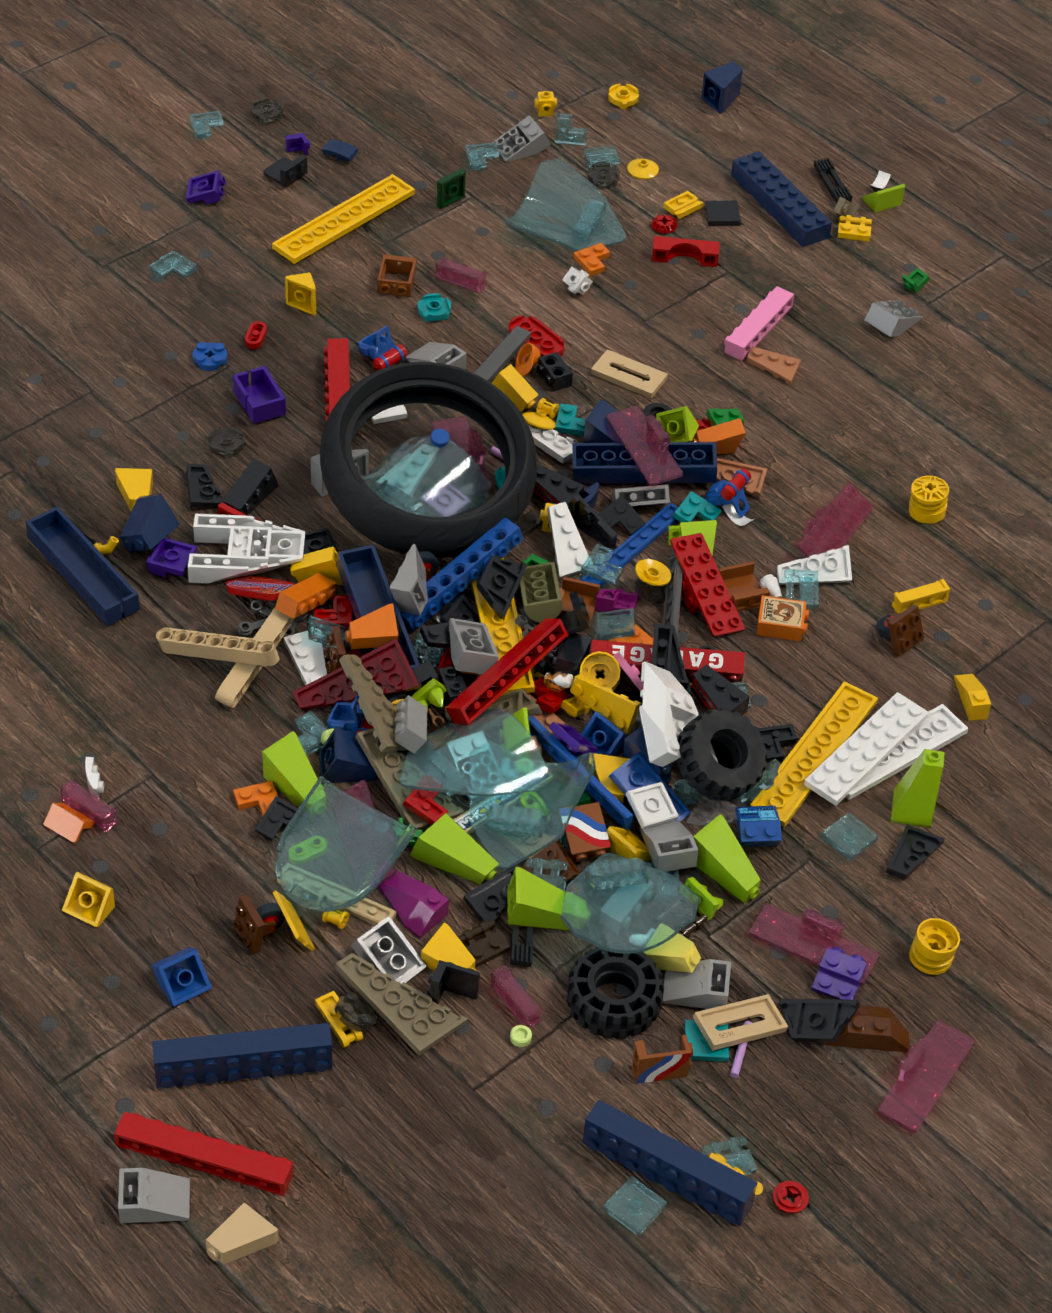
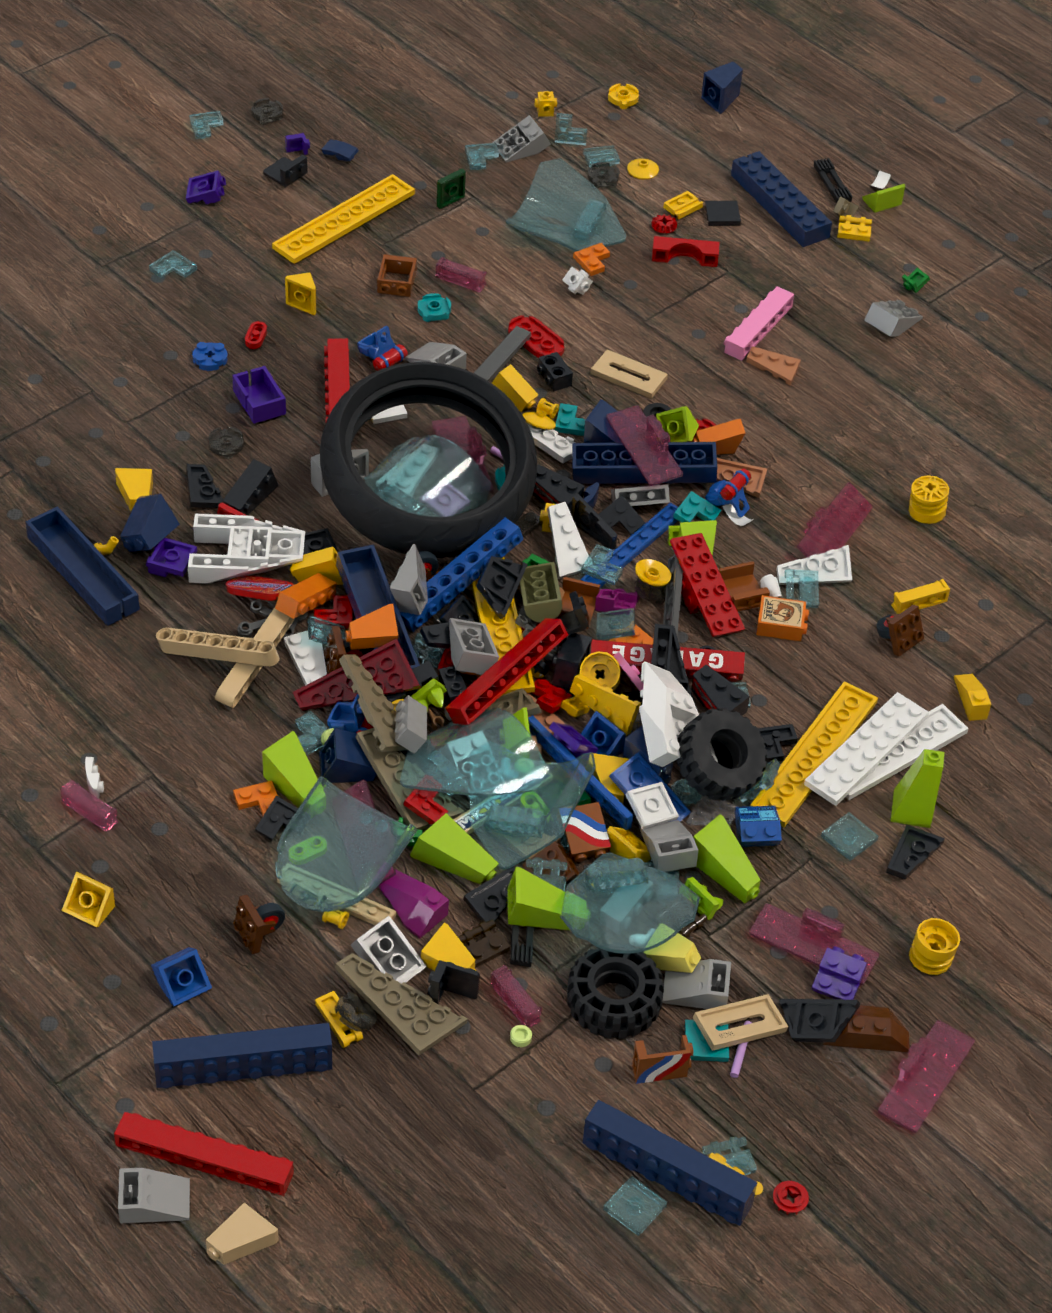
panel [43,803,95,843] -> none
yellow piece [272,890,315,951] -> none
blue tile [430,429,450,448] -> none
orange cap [515,343,541,377] -> none
hair [544,672,573,692] -> none
green plate [706,408,745,426] -> none

